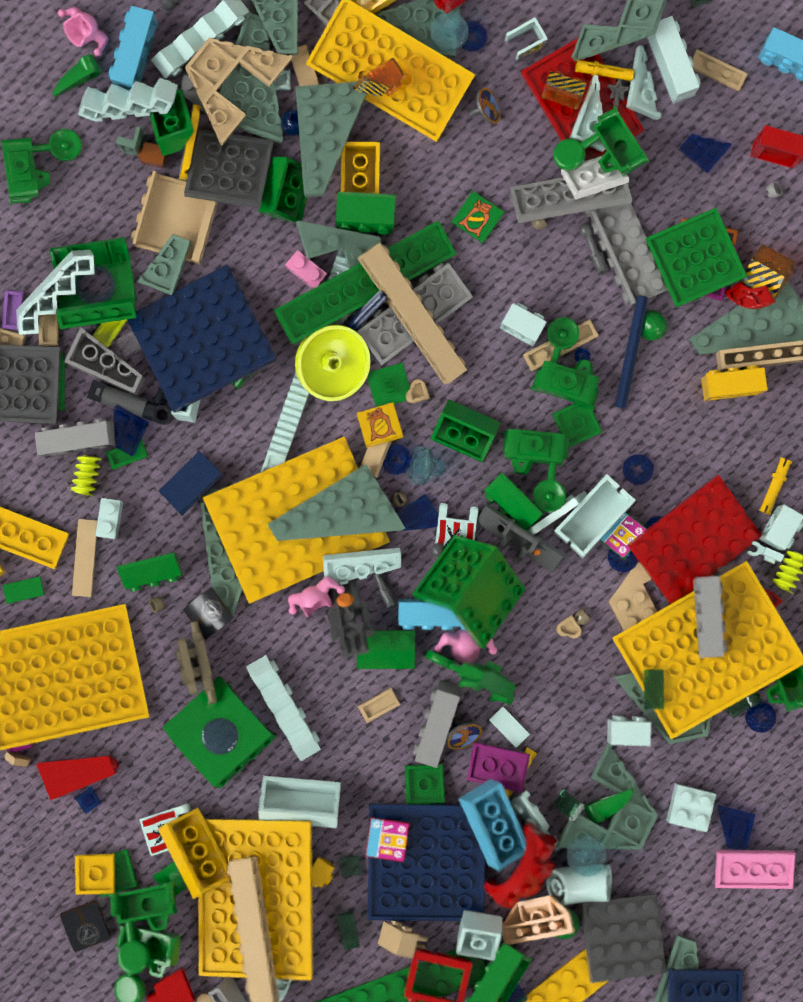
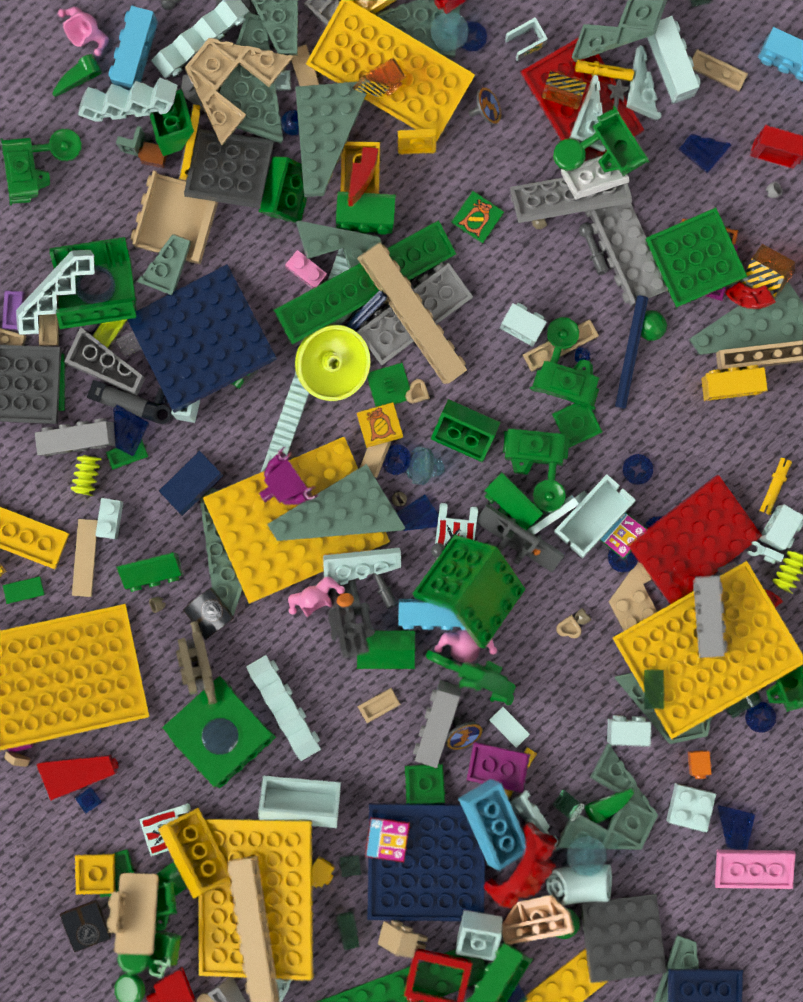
none -> tan bracket [107,873,158,955]
none -> magenta torso [259,446,318,505]
none -> red slope [348,147,378,206]
none -> yellow tile [398,129,436,155]
none -> orange brick [688,750,711,779]

